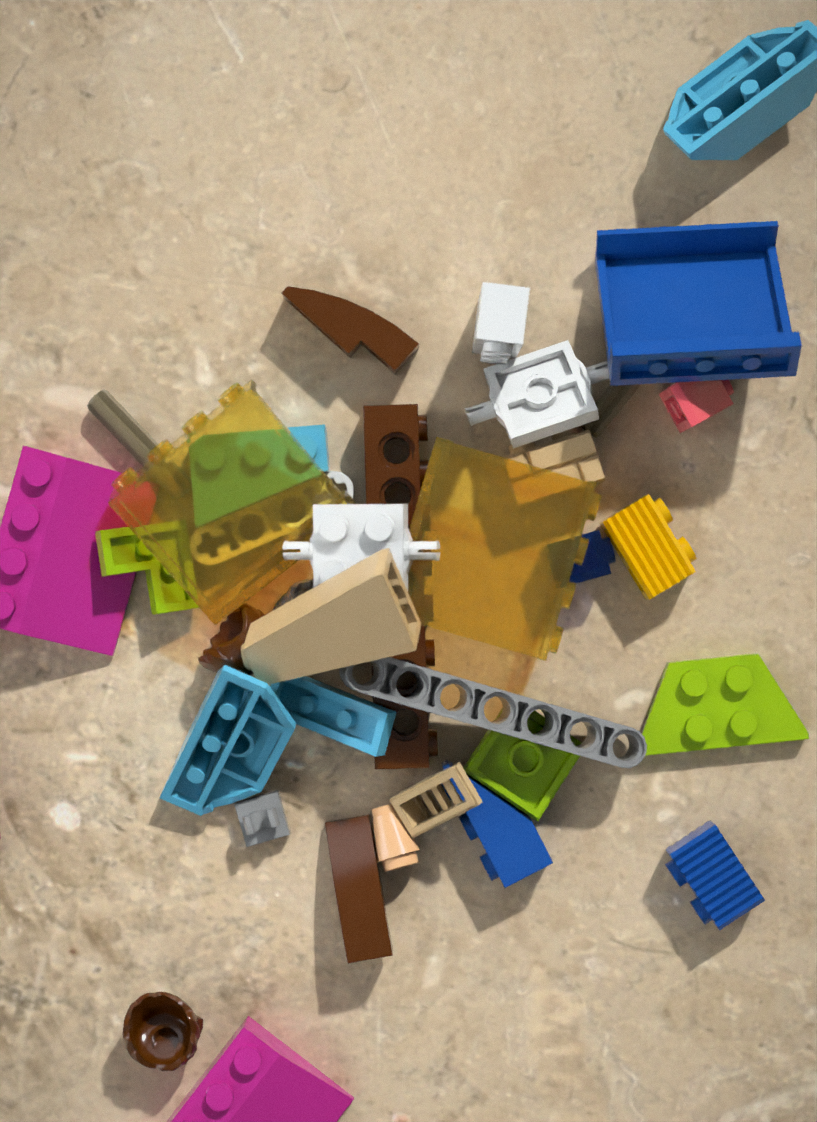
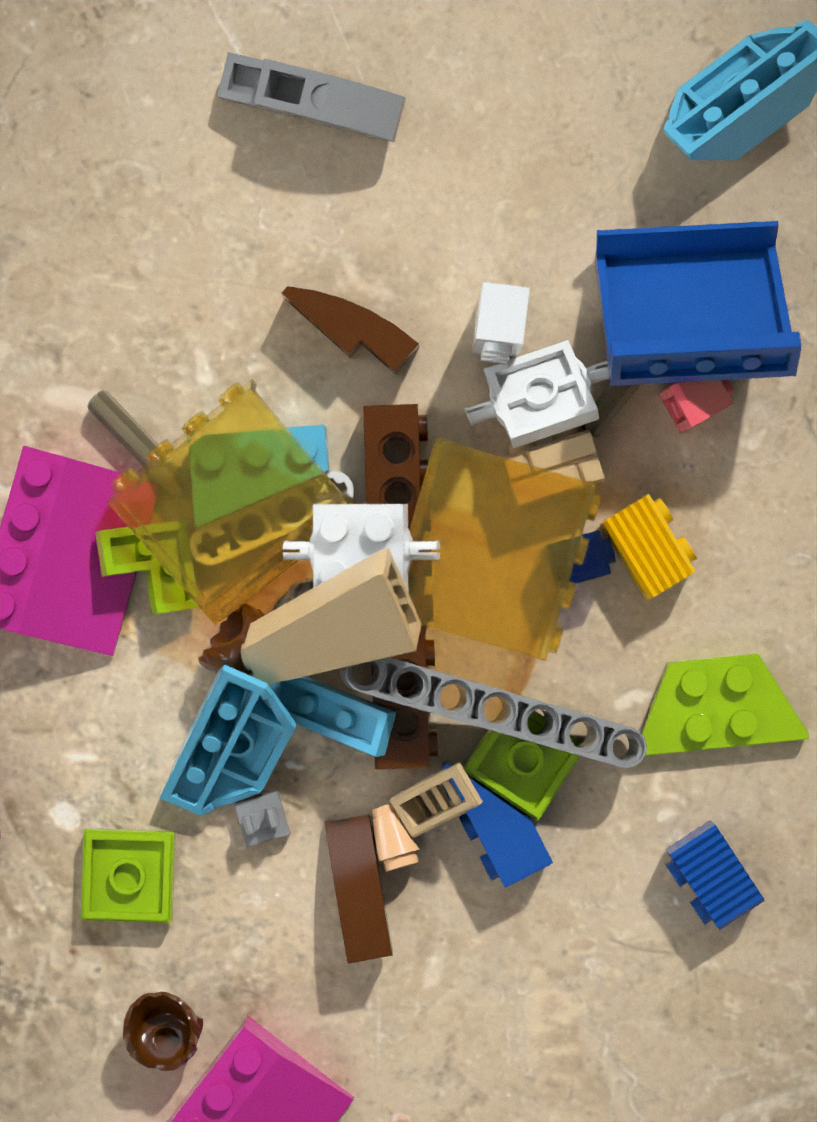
none -> lime plate [81,828,176,923]
none -> light grey slope [217,52,406,142]

